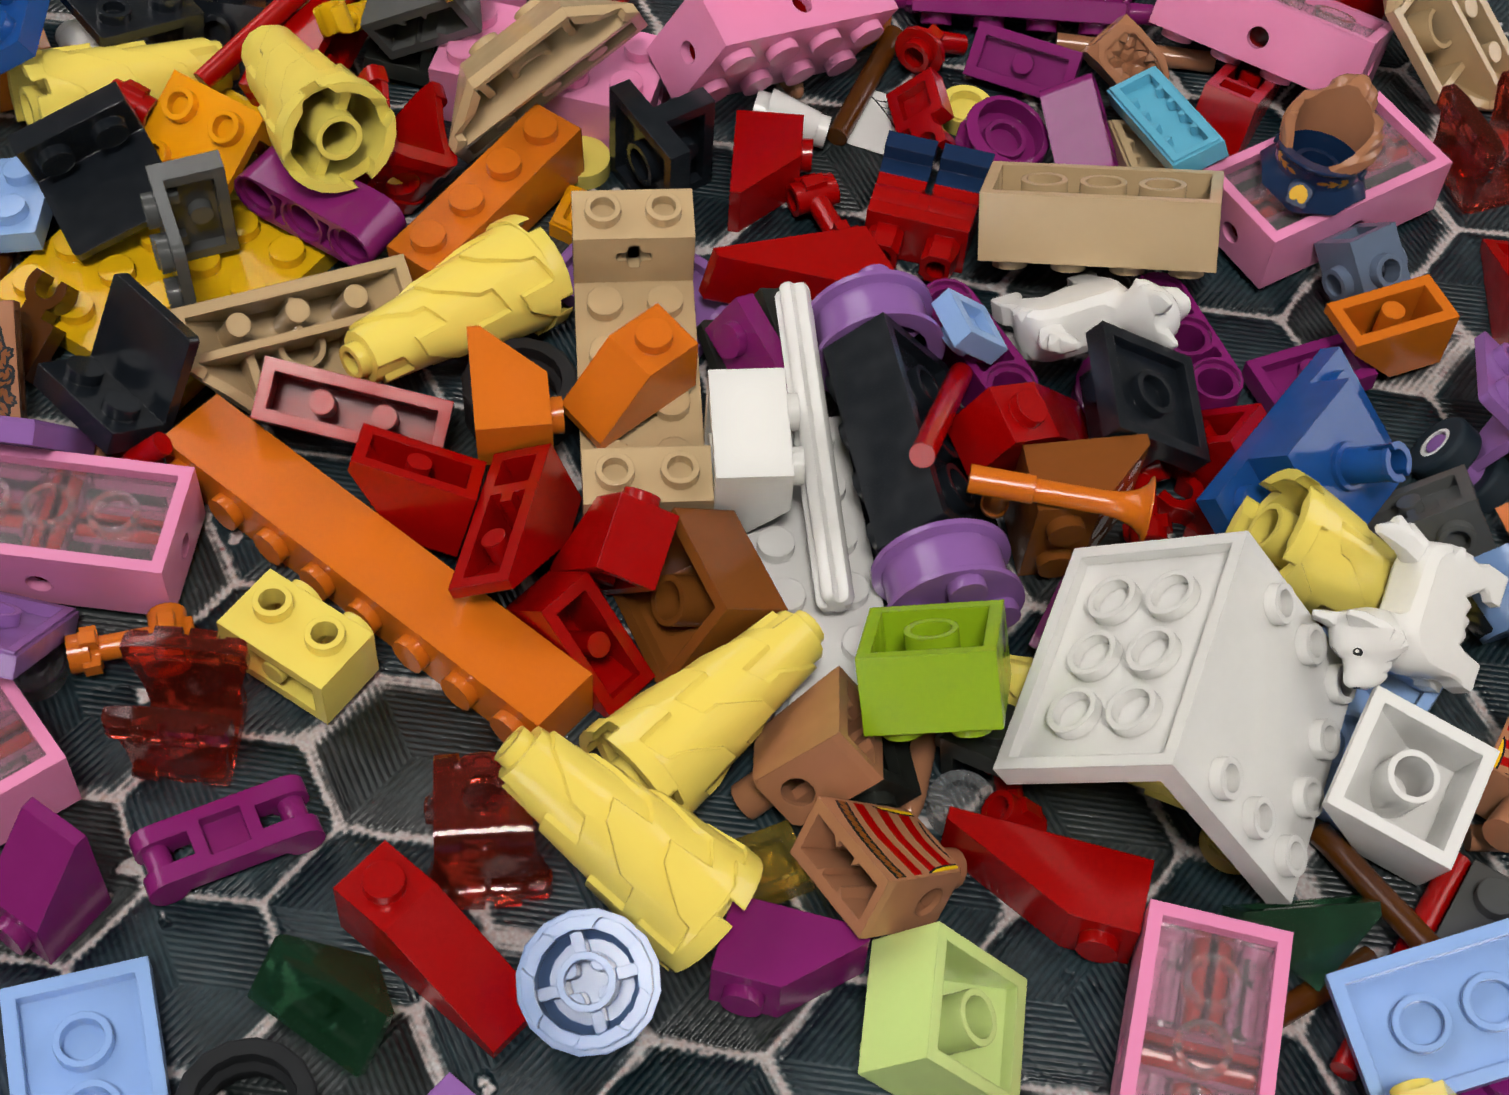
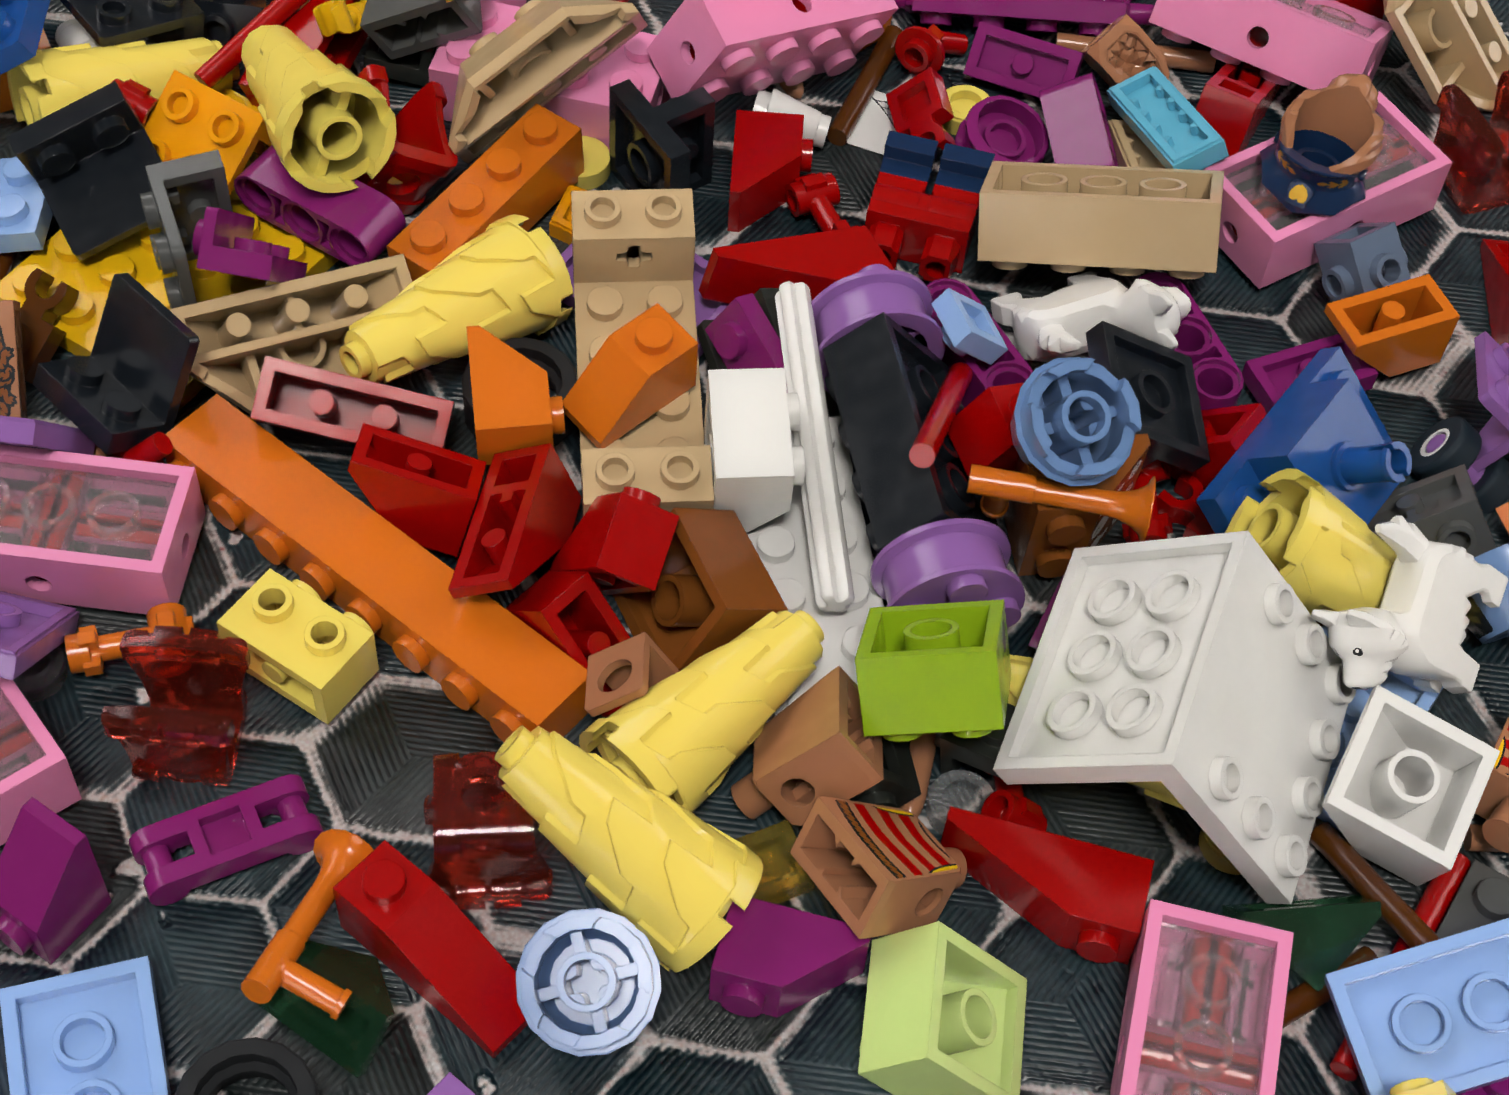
none -> magenta bracket [192,206,307,283]
none -> orange piece [241,829,374,1021]
none -> nougat bracket [584,632,679,717]
none -> medium blue cone [1010,357,1142,486]

